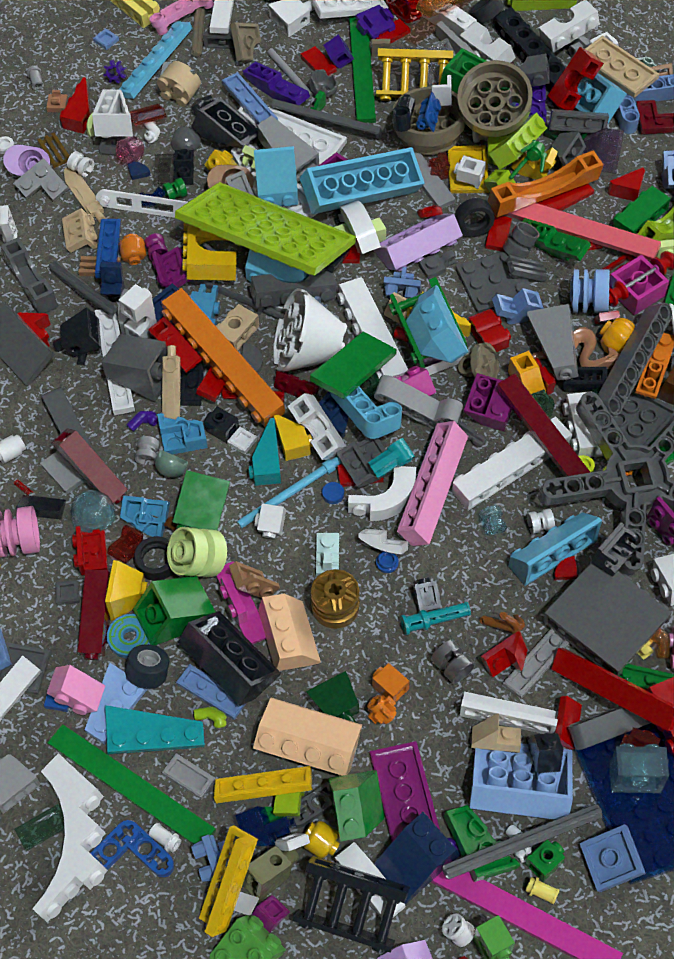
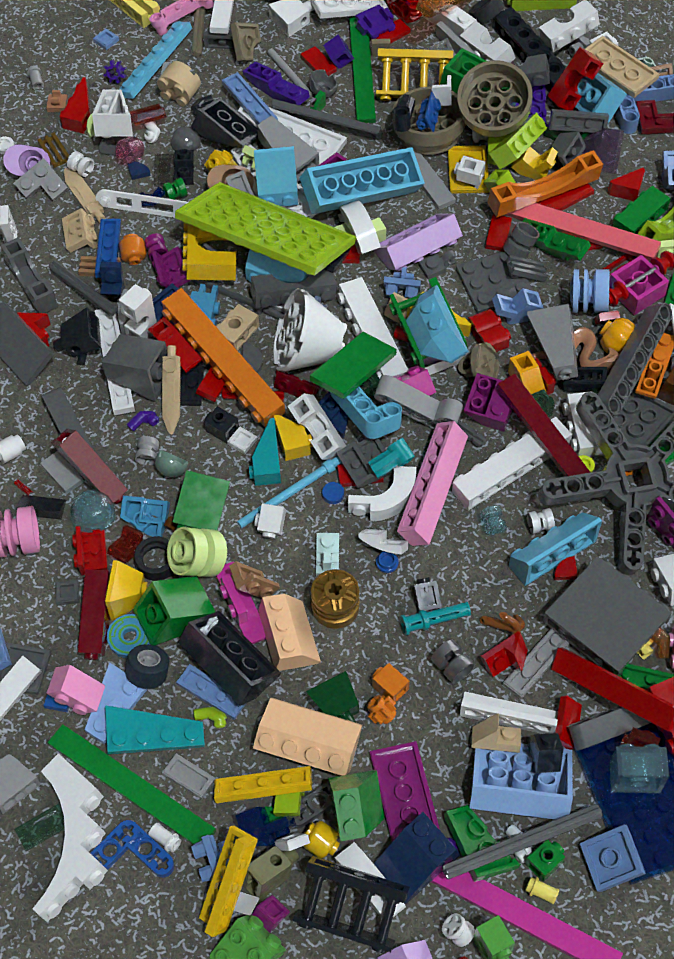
dark azure slope [157,413,208,455] -> none
red tile [417,205,443,218] -> none
clear red tile [428,152,450,180] -> none
black tyre [455,198,495,237] -> none
green plant [509,140,547,179] -> none
black hinge [592,523,638,576] -> none

